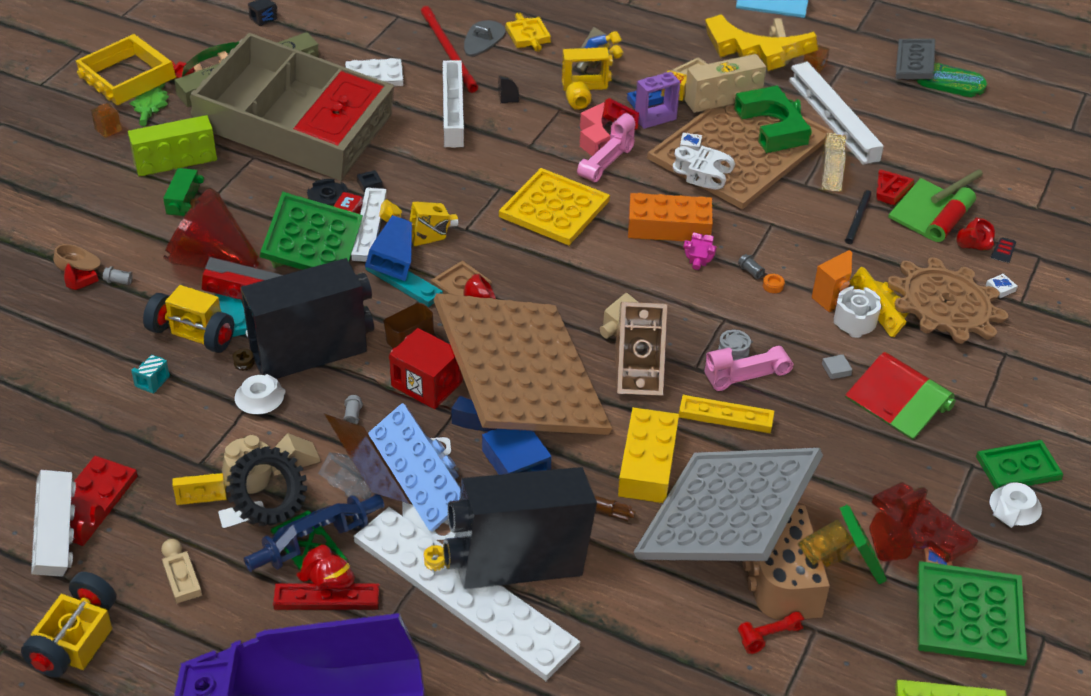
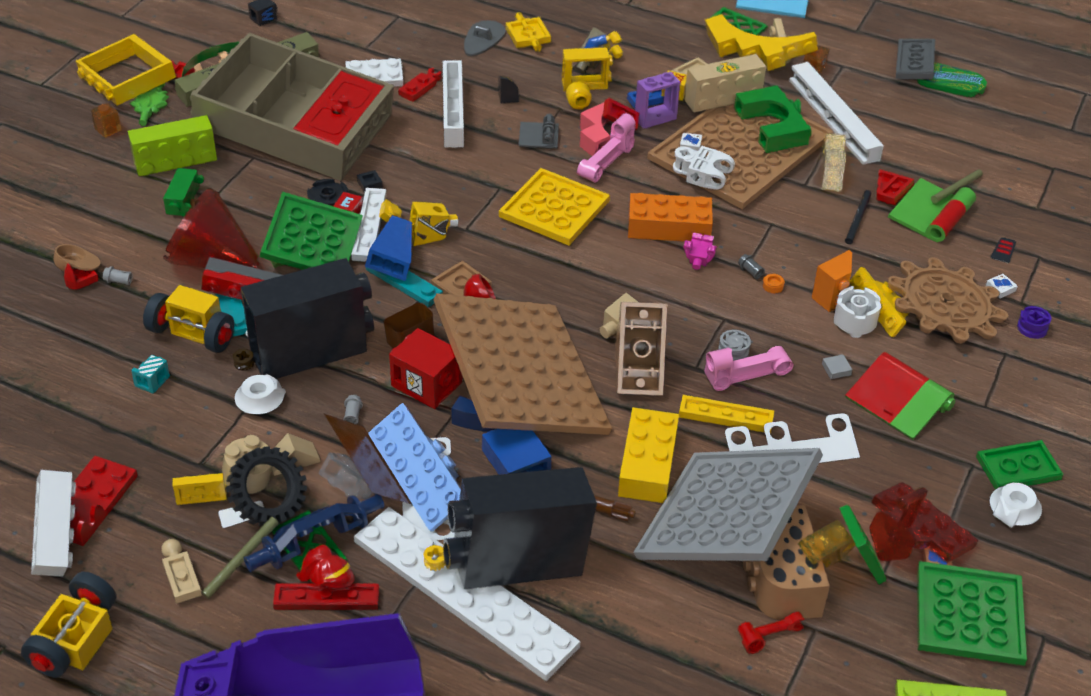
red piece [421,6,478,93] -> none
red hair [956,217,995,251] -> none
none -> olive bar [201,517,279,599]
none -> red plate [398,67,442,102]
none -> dark grey hinge [519,114,559,149]
none -> green window [710,7,768,36]
none -> white piece [725,413,860,463]
none -> dark purple wheel [1017,306,1052,339]

